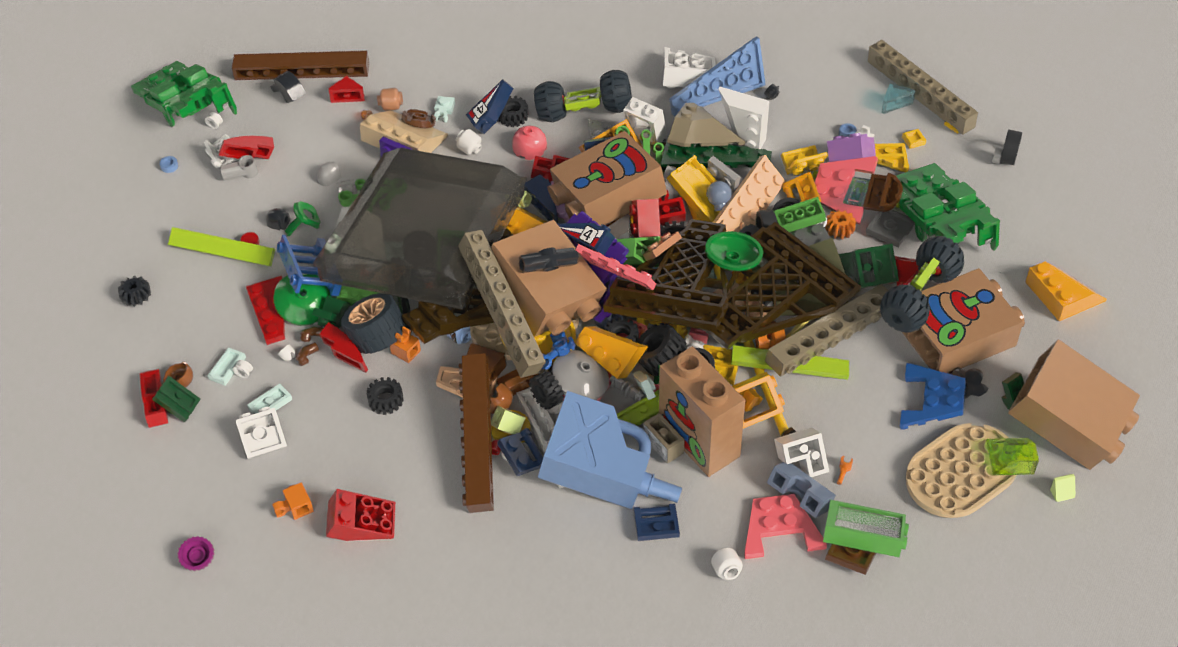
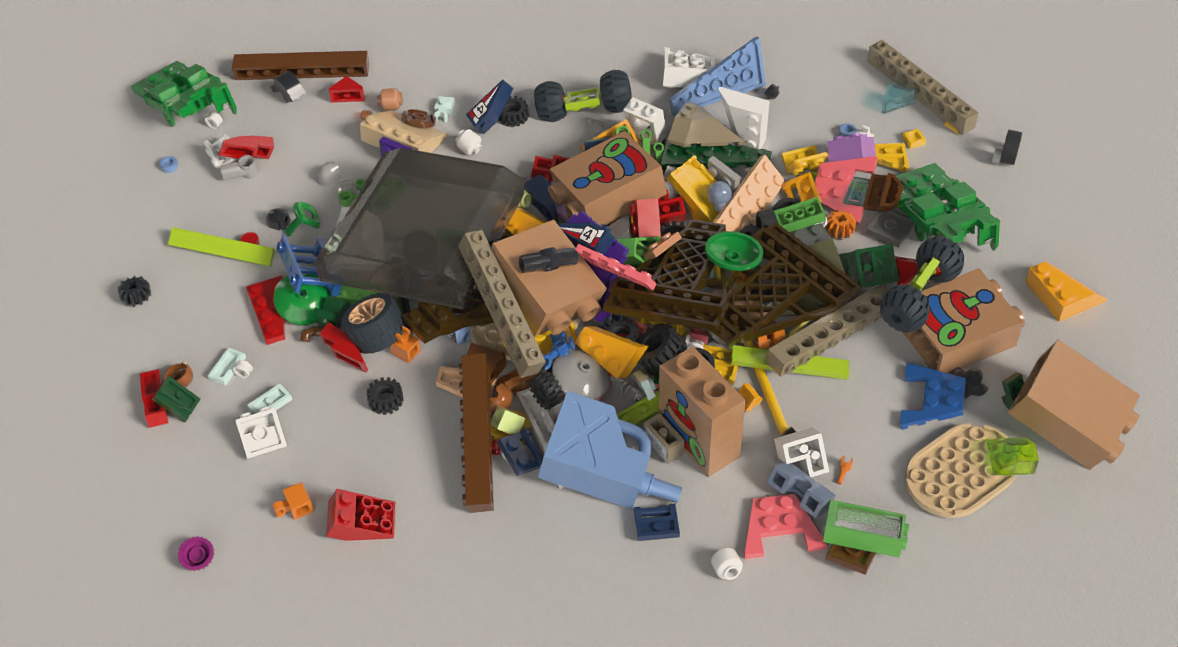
white hinge [278,344,295,361] -> none
reddish brown arm [296,342,319,366] -> none
coral cylinder [512,125,547,160] -> none
light orange window [732,372,785,428] -> none
yellowish green slope [1050,474,1076,502] -> none

